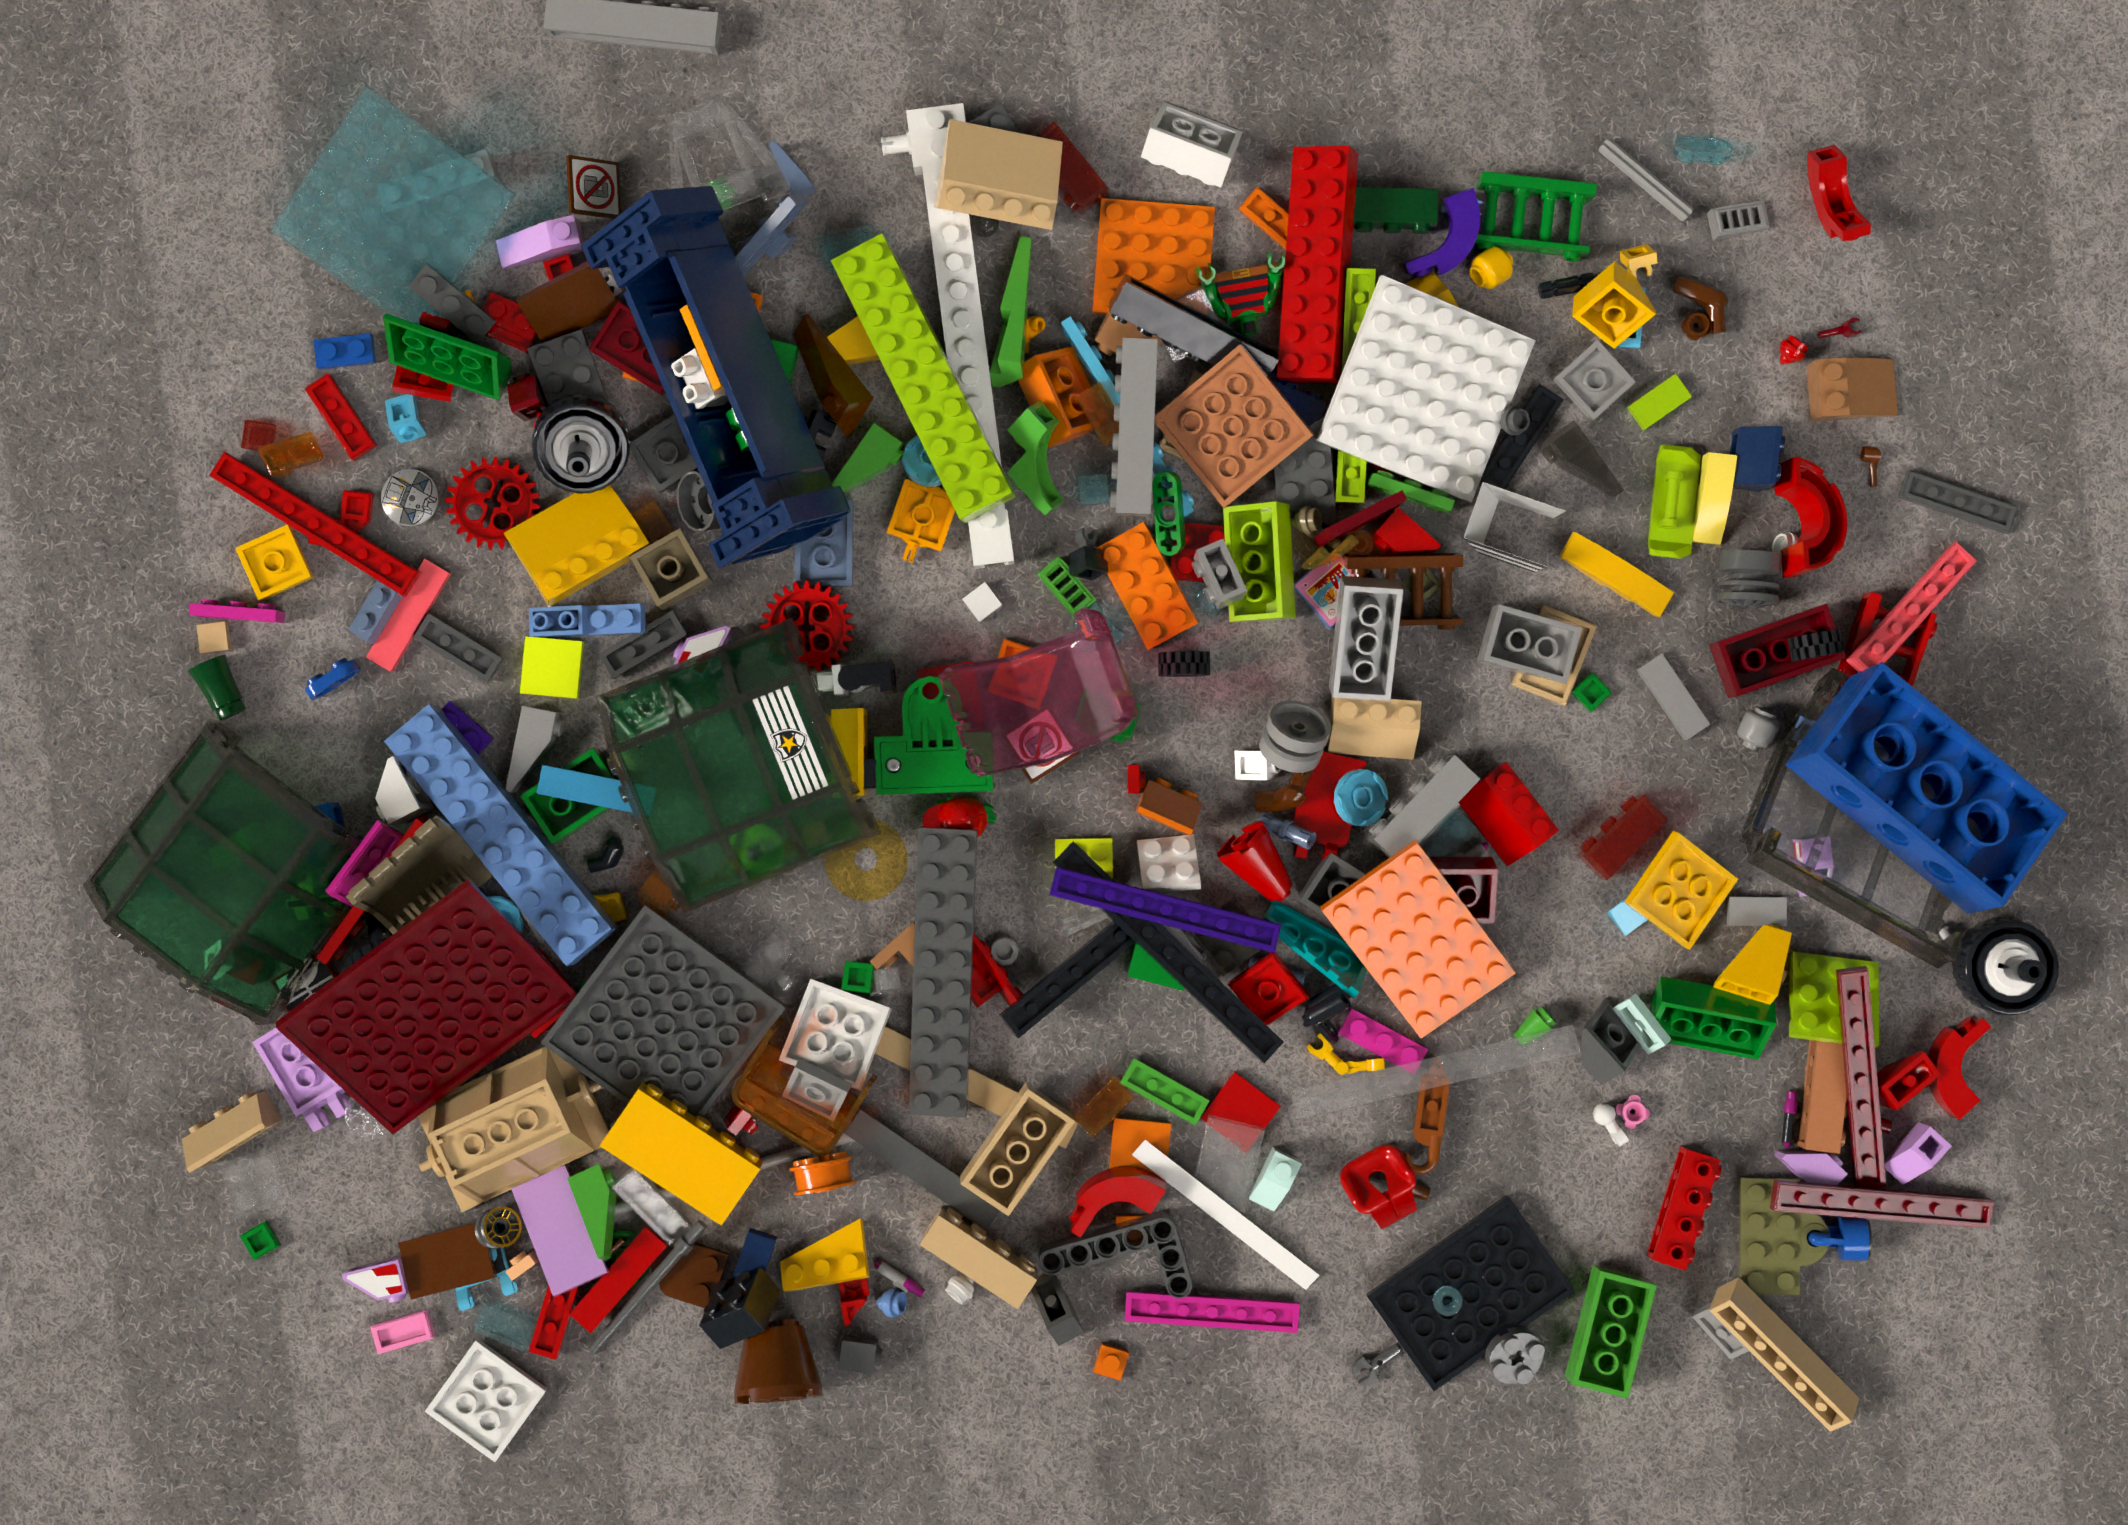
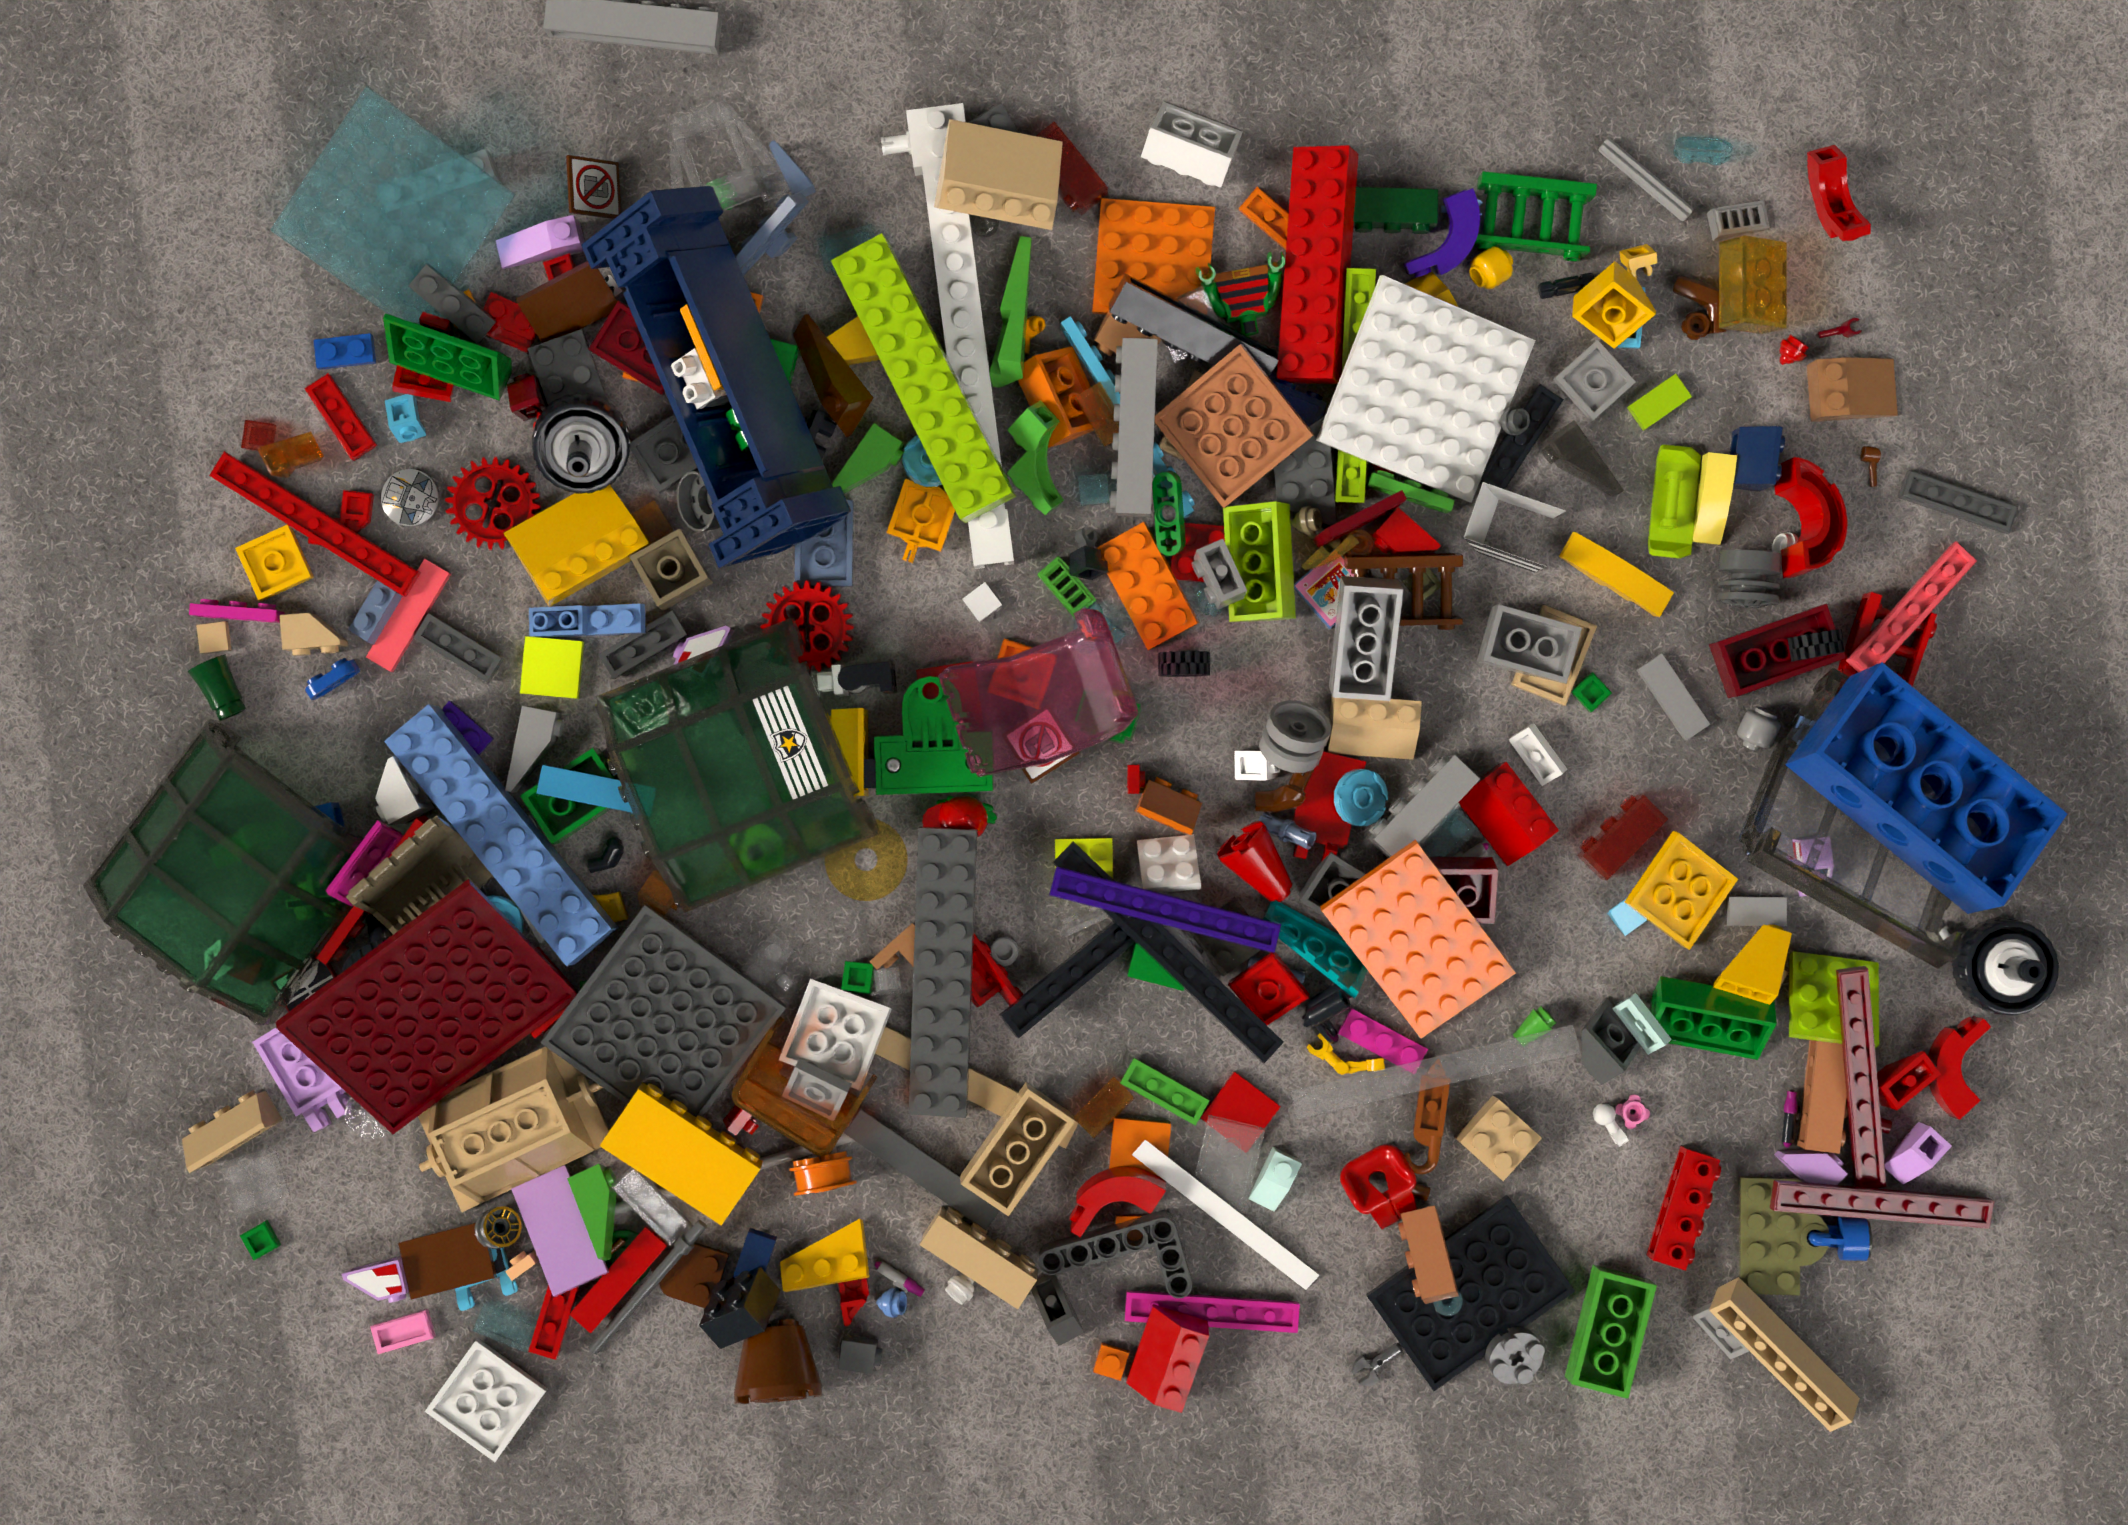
none -> tan slope [280,613,348,656]
none -> red slope [1126,1304,1209,1413]
none -> nougat brick [1398,1206,1459,1304]
none -> tan brick [1455,1096,1542,1181]
none -> white plate [1509,723,1567,786]
none -> clear yellow brick [1719,235,1787,334]

